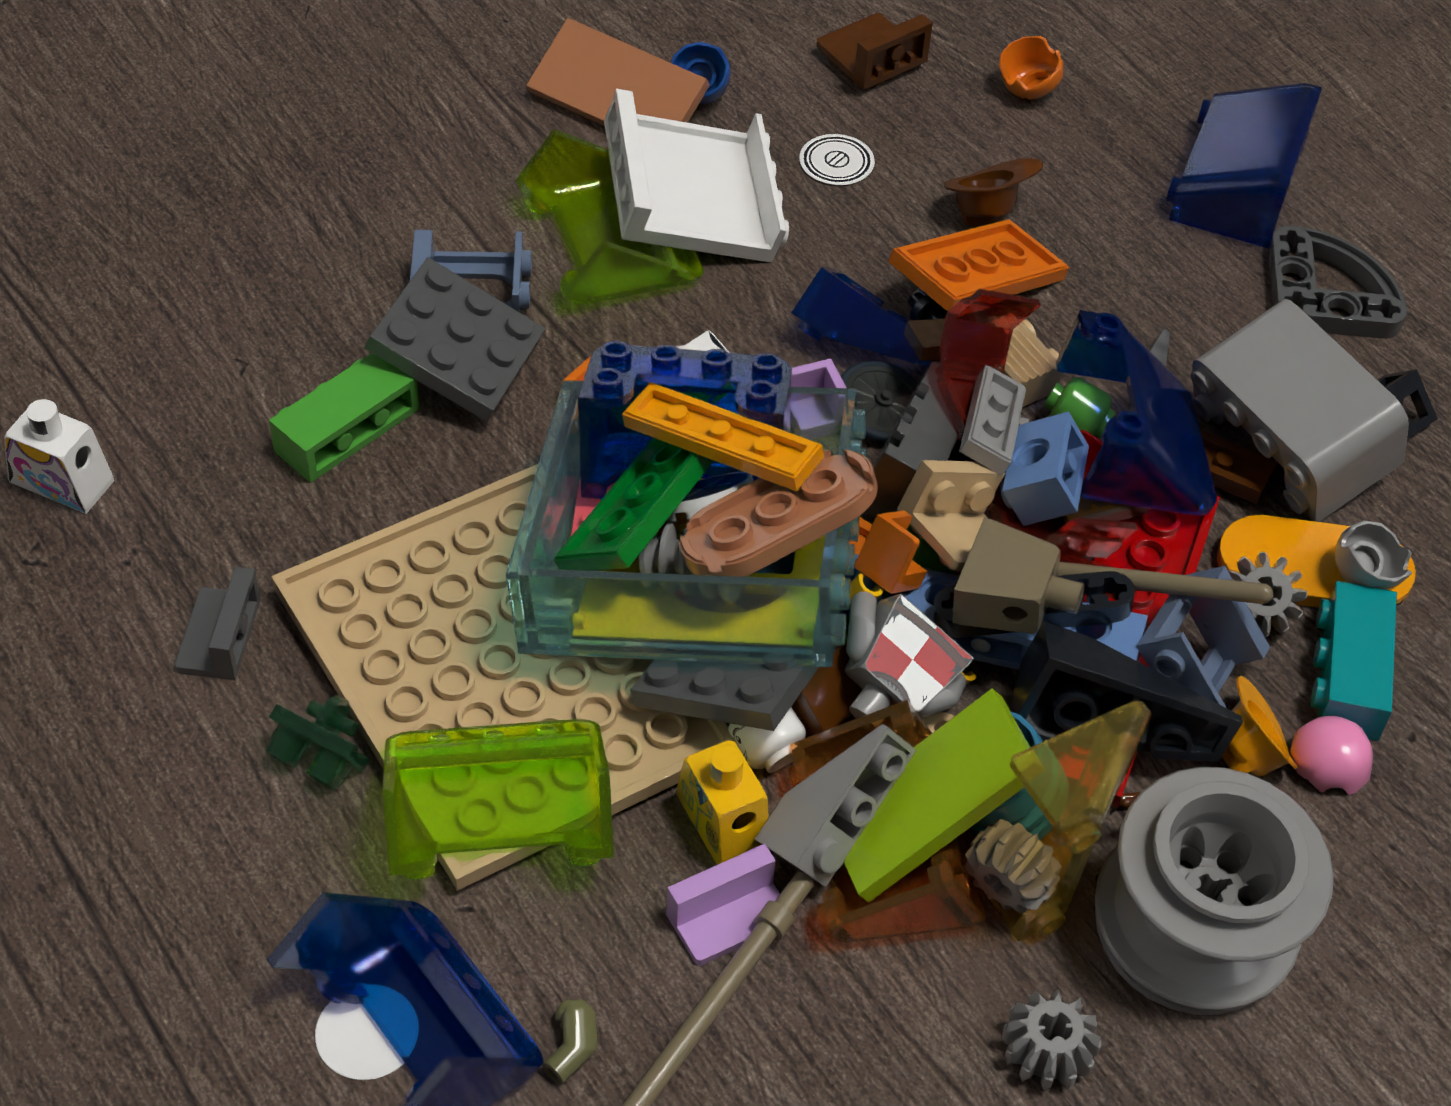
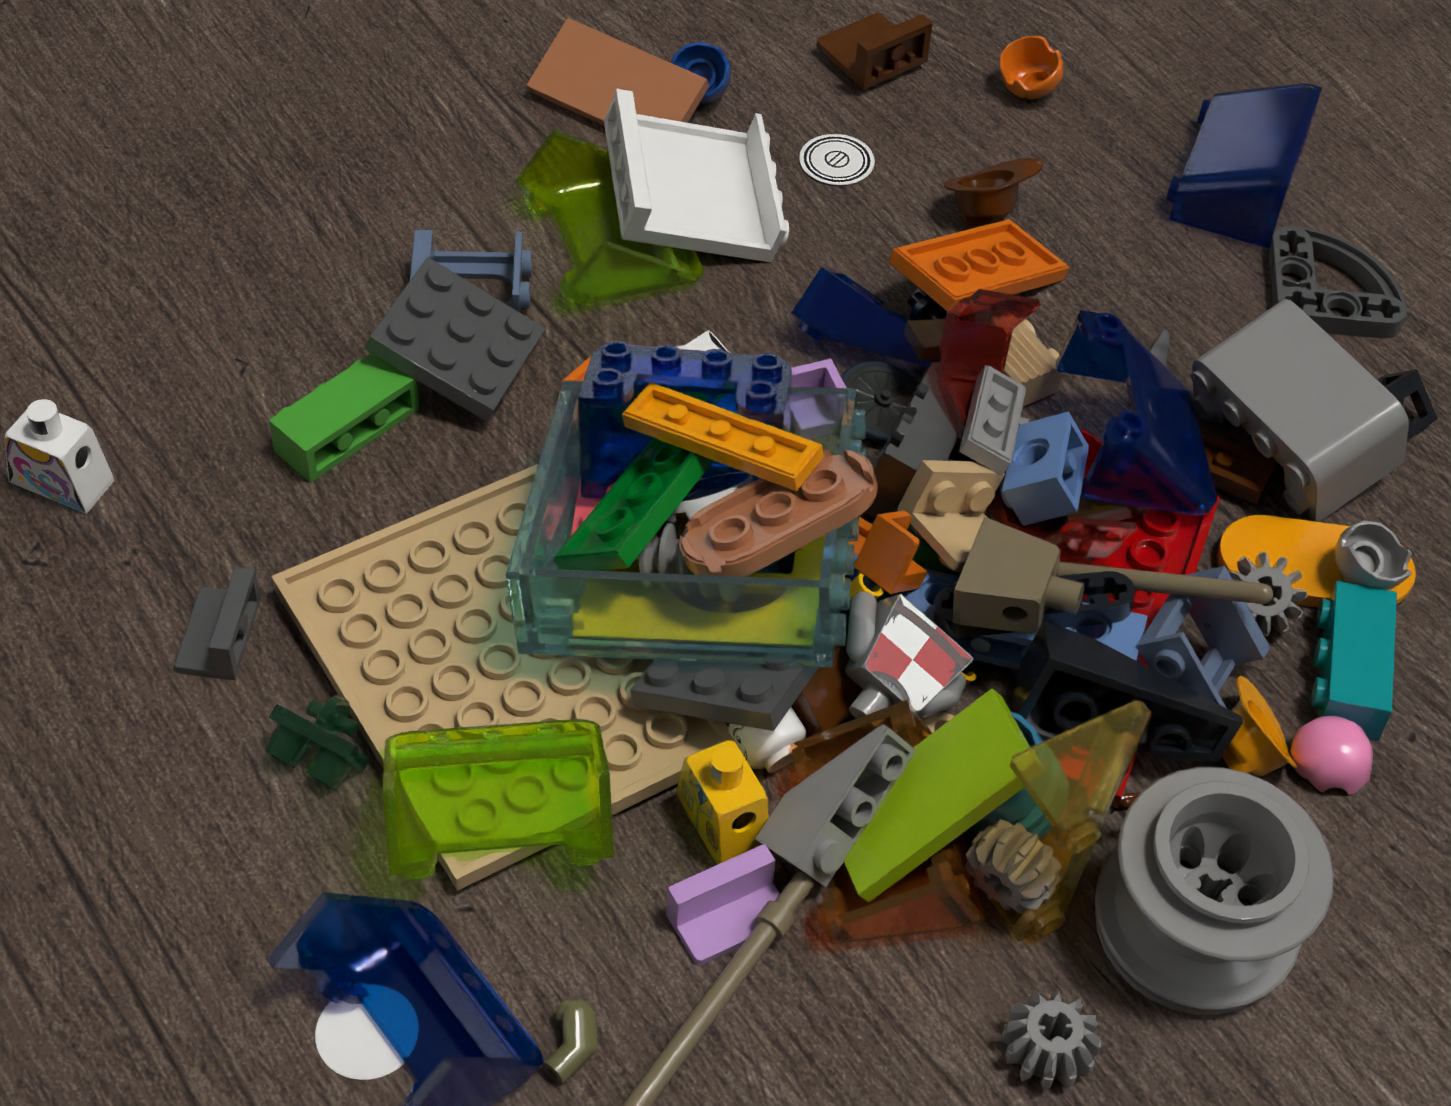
bright green head [1042,377,1116,439] -> none

